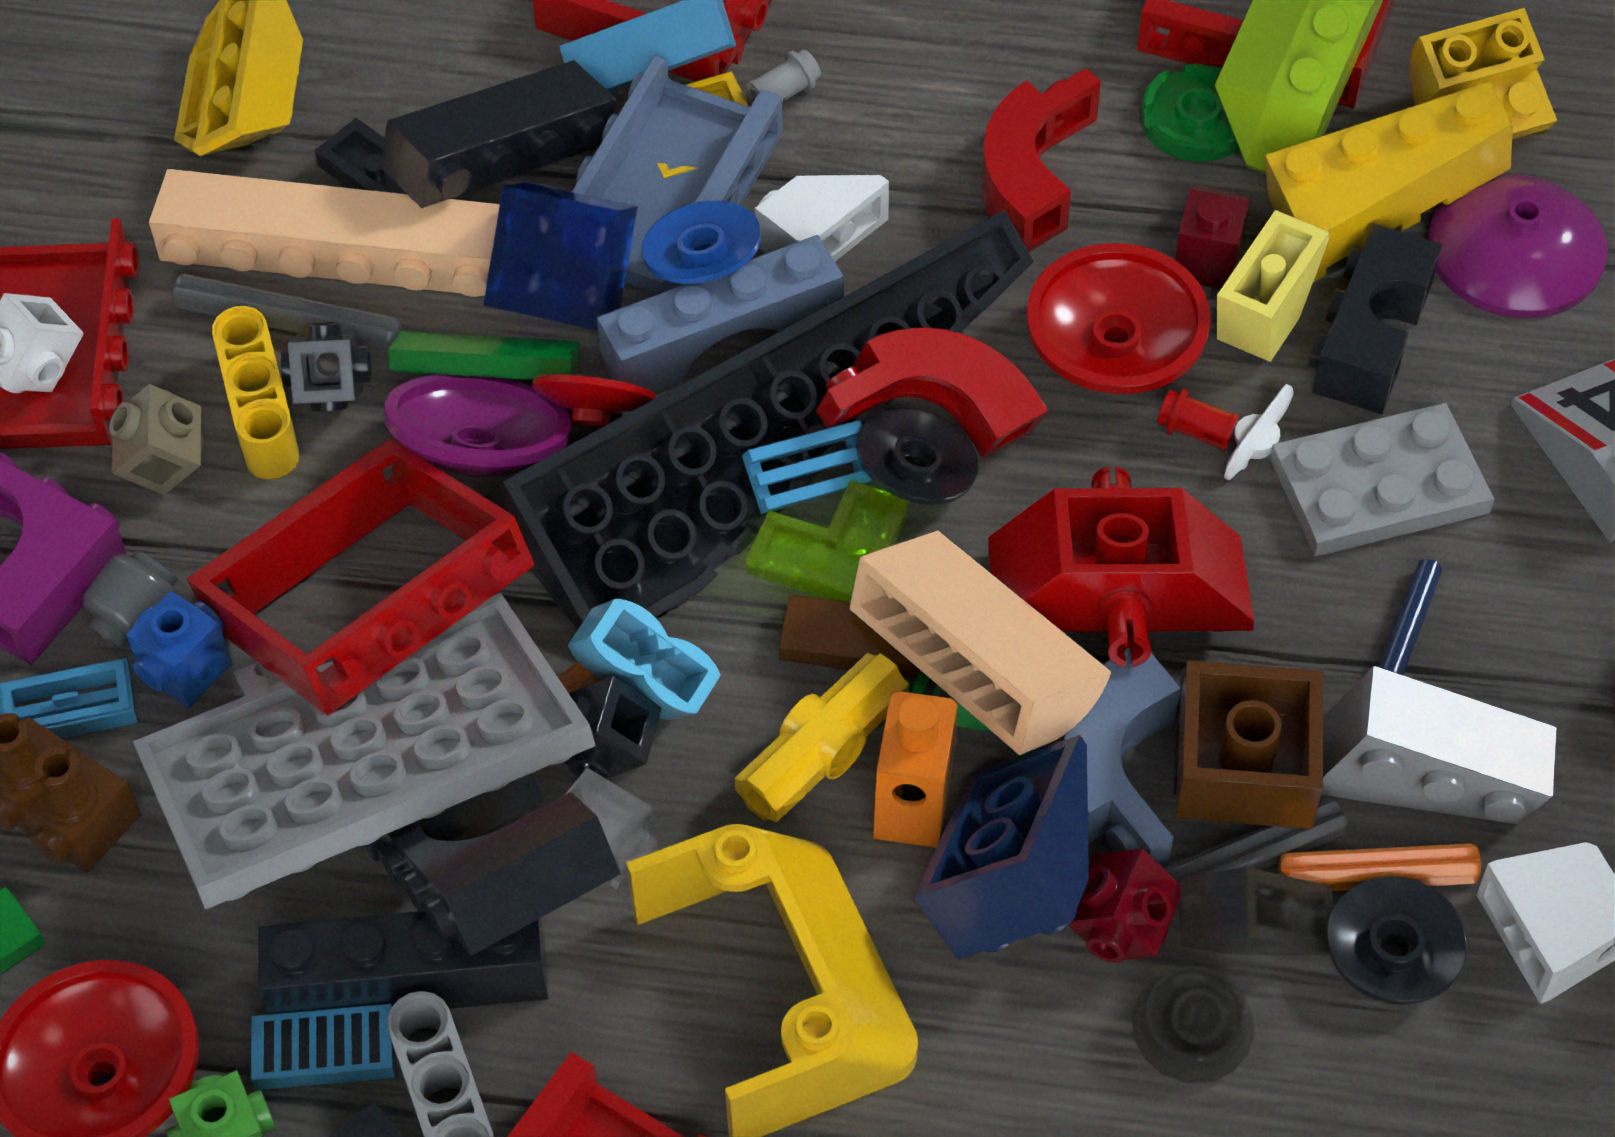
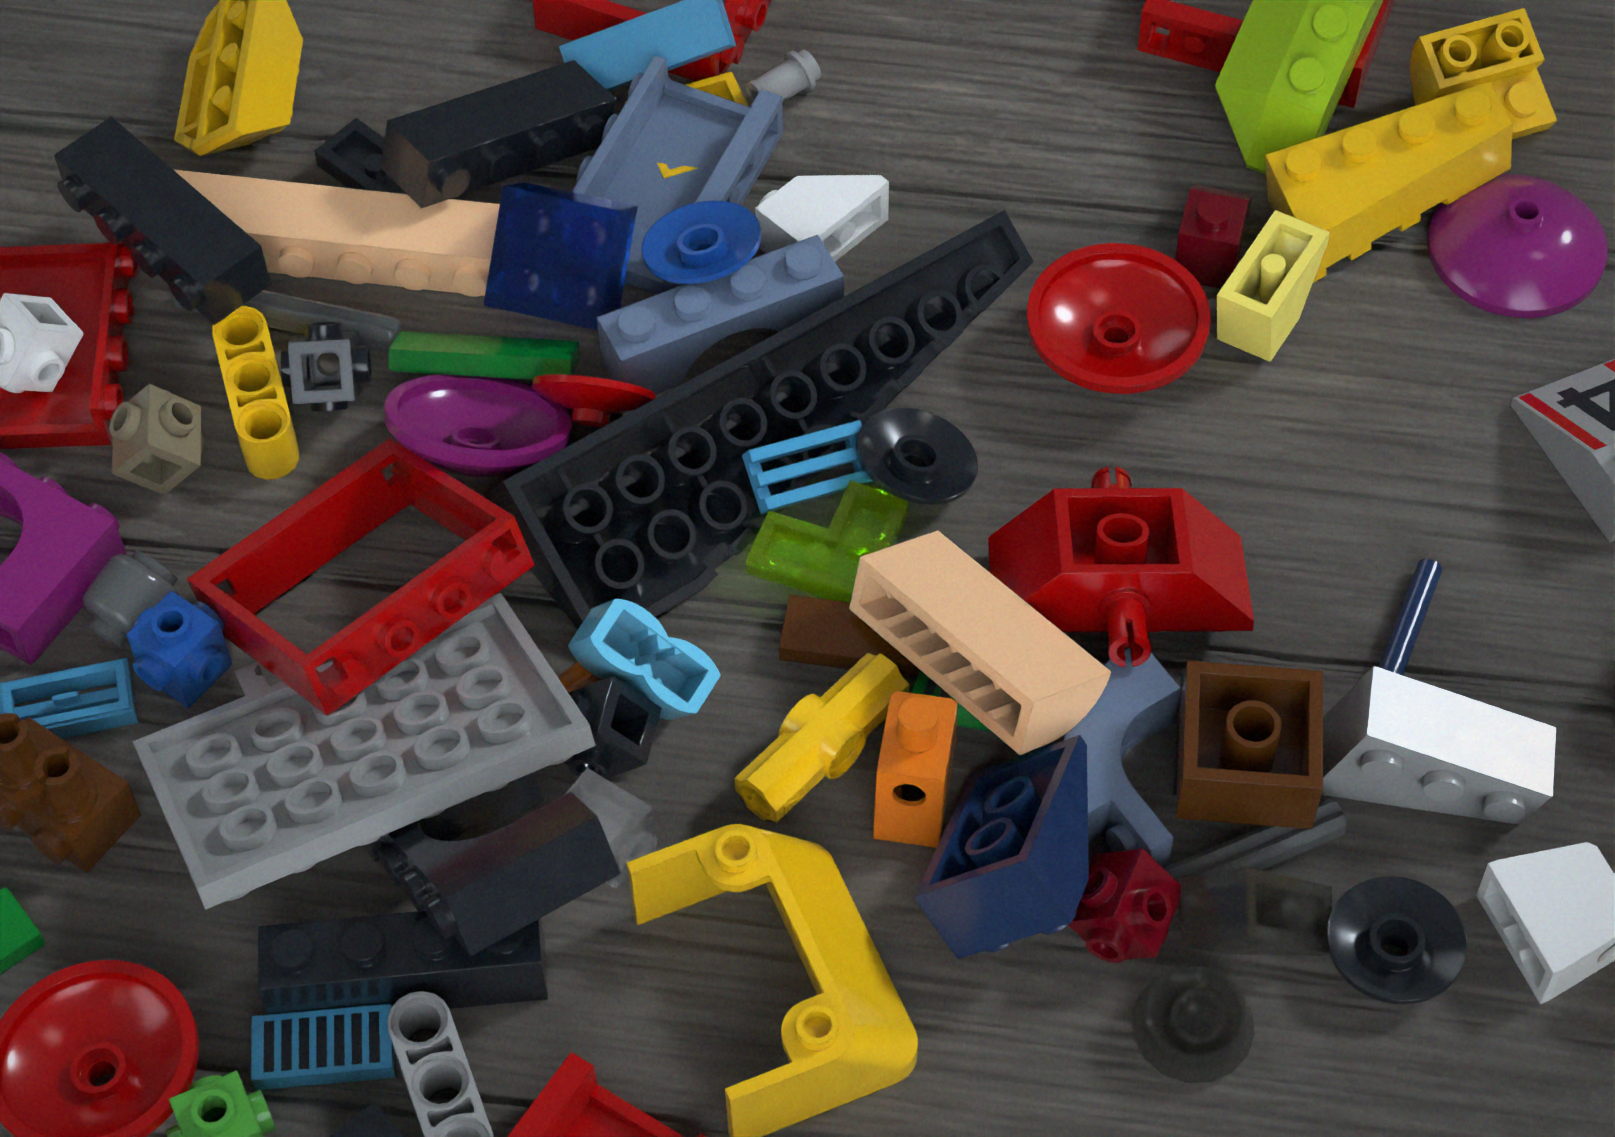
red arch [816,328,1048,459] -> none
red arch [982,68,1101,252] -> none
green tile [1140,64,1240,162] -> none
red pin [1156,388,1240,452] -> none
white piece [1224,384,1294,480] -> none
light grey plate [1270,403,1495,557] -> none
orange axle [1278,843,1481,894] -> none
black arch [1308,224,1443,415] -> none
none -> black brick [54,116,271,325]

